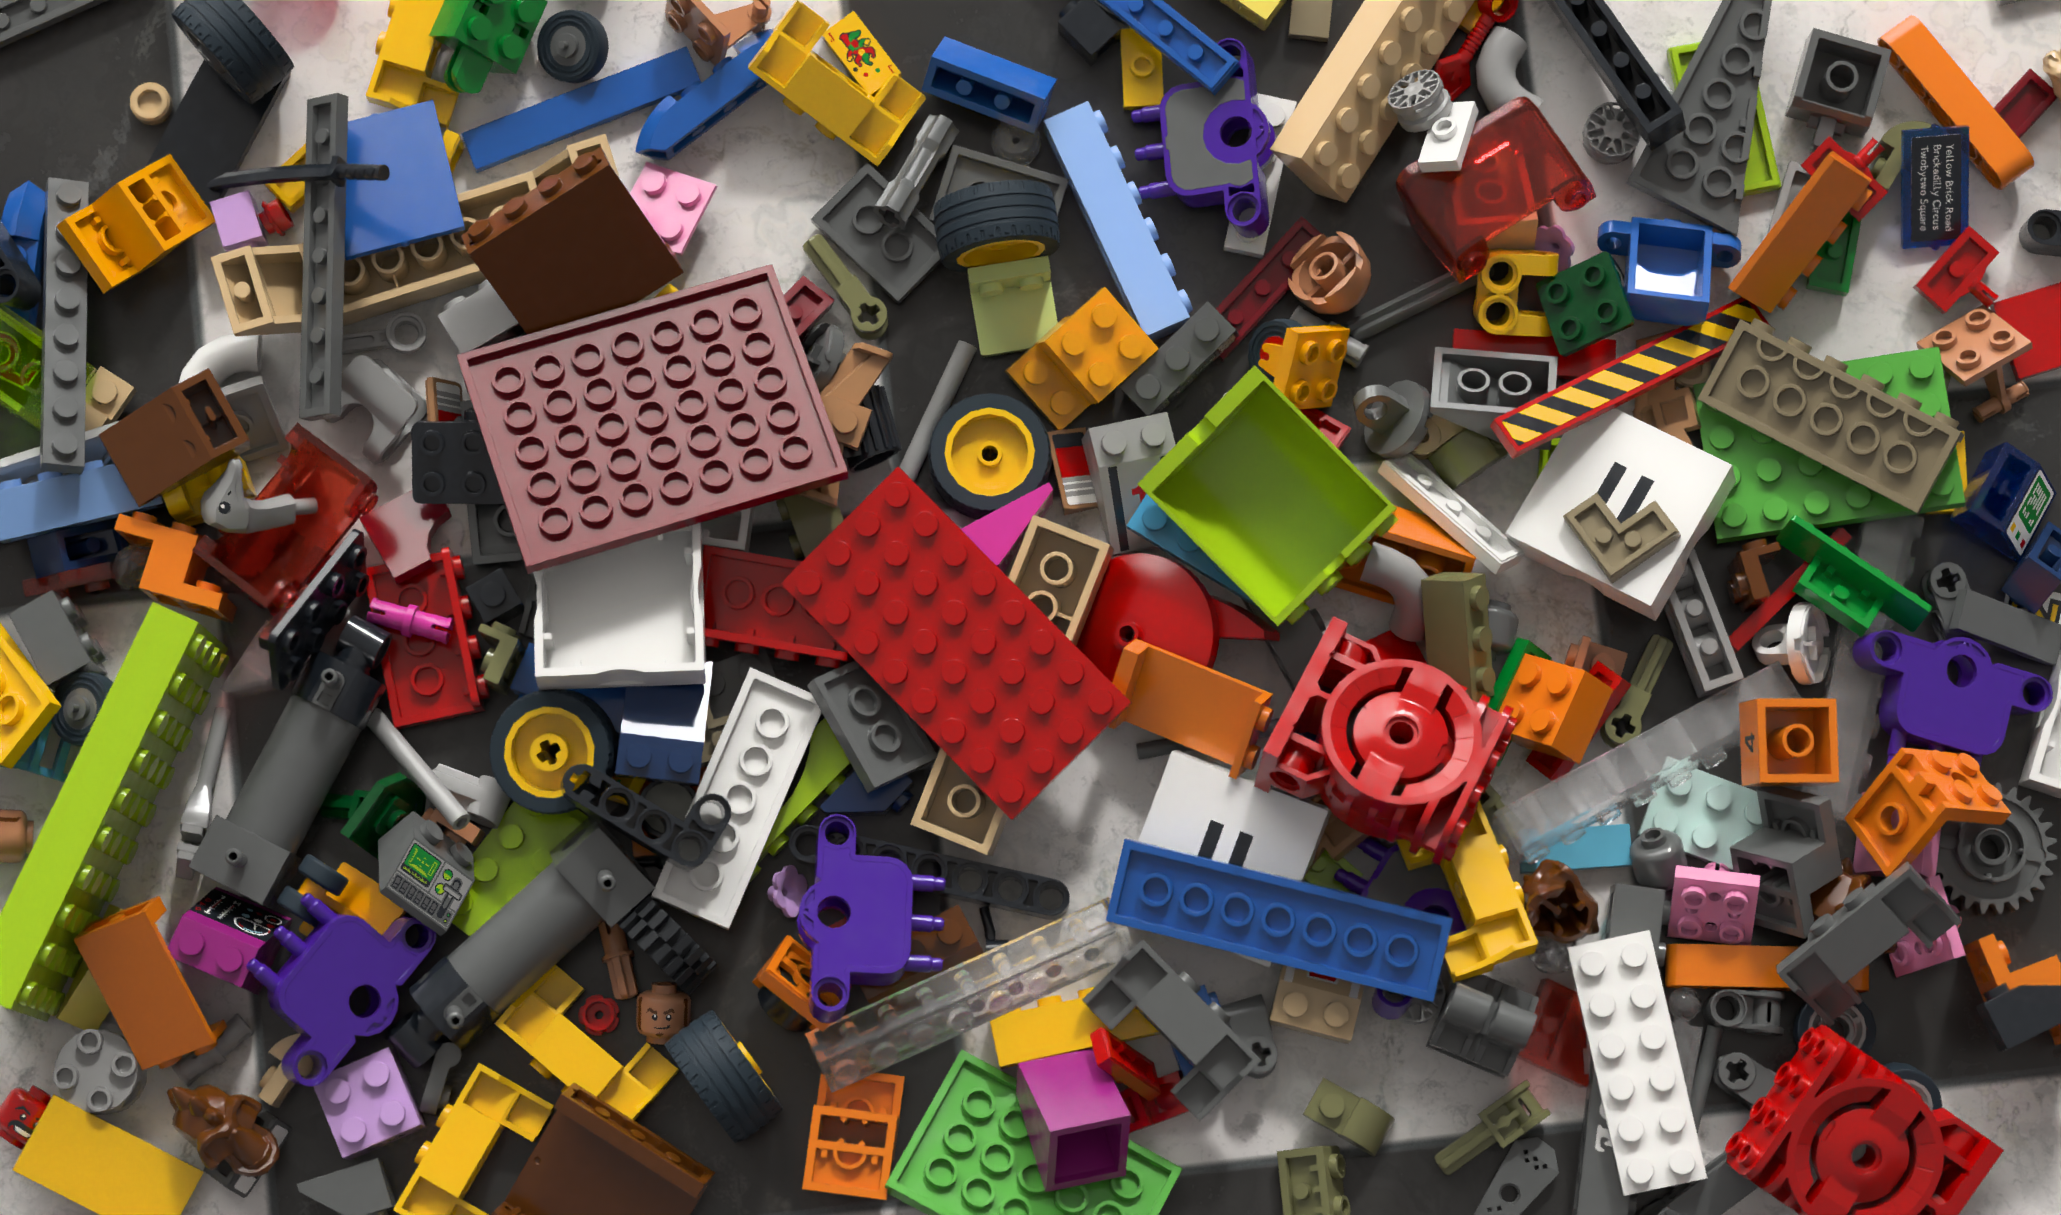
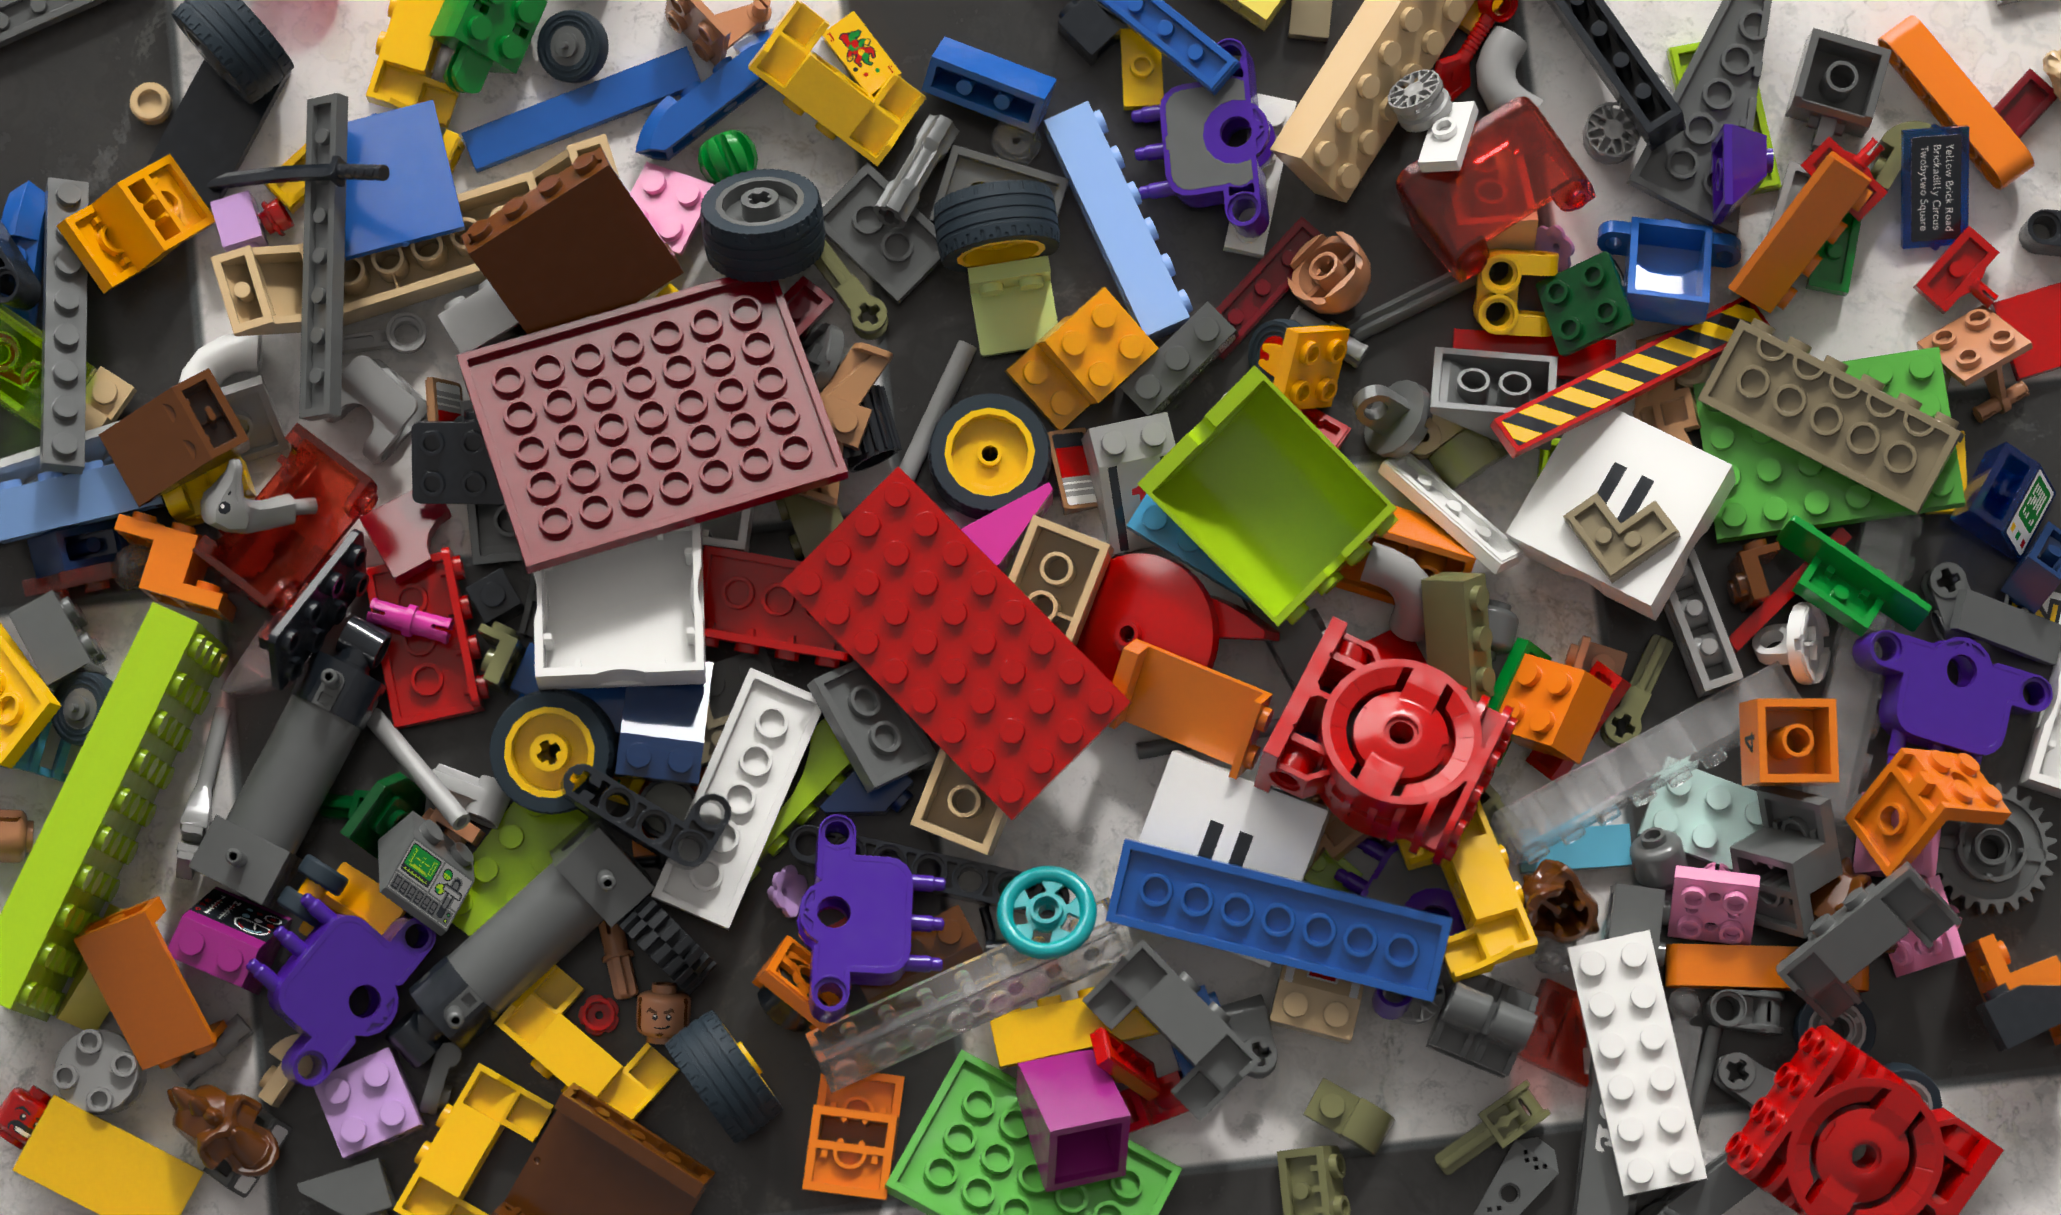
none -> green piece [698,130,758,184]
none -> black wheel [700,169,825,282]
none -> teal plate [997,866,1097,960]
none -> dark purple slope [1711,124,1774,225]

